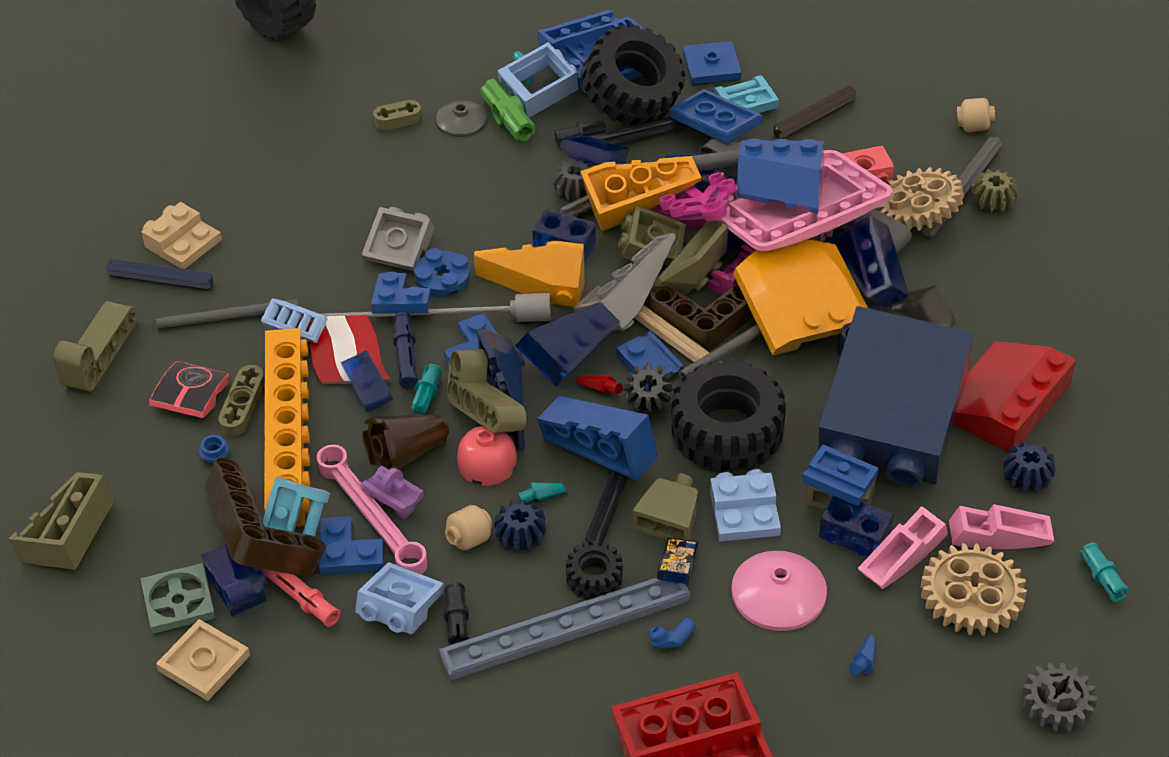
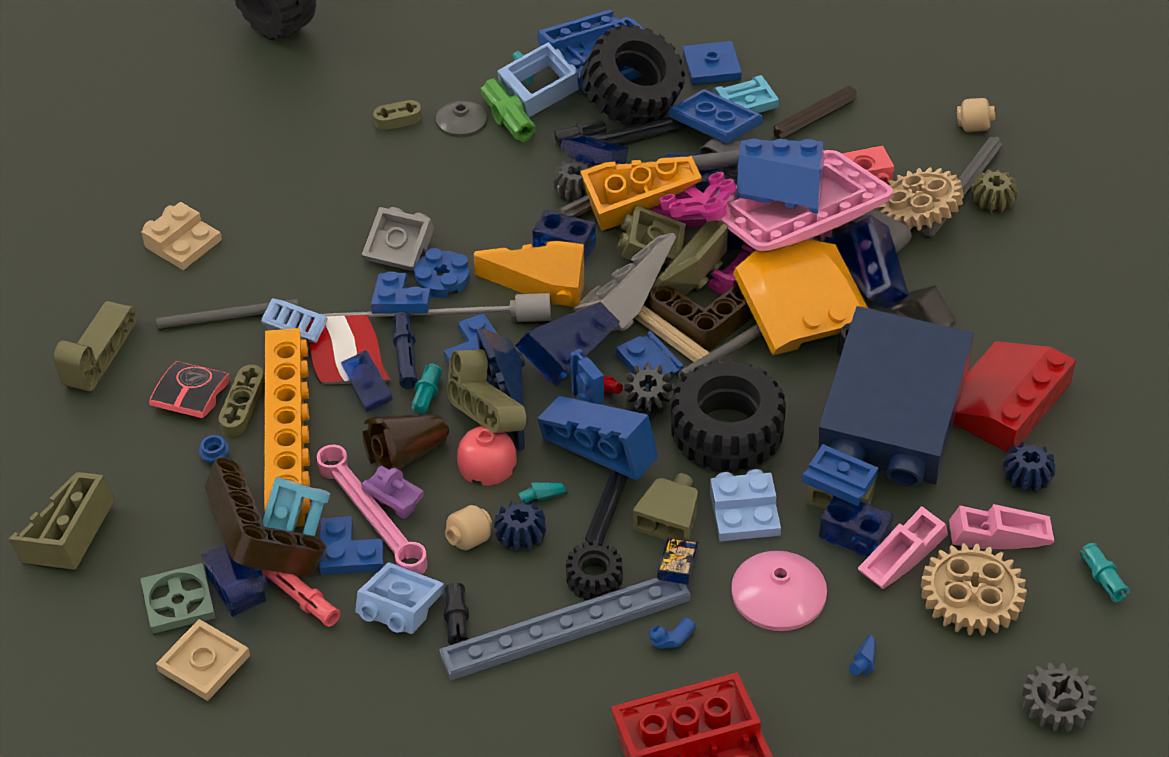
dark blue axle [106,259,214,289] -> none
none -> blue plate [570,349,604,405]

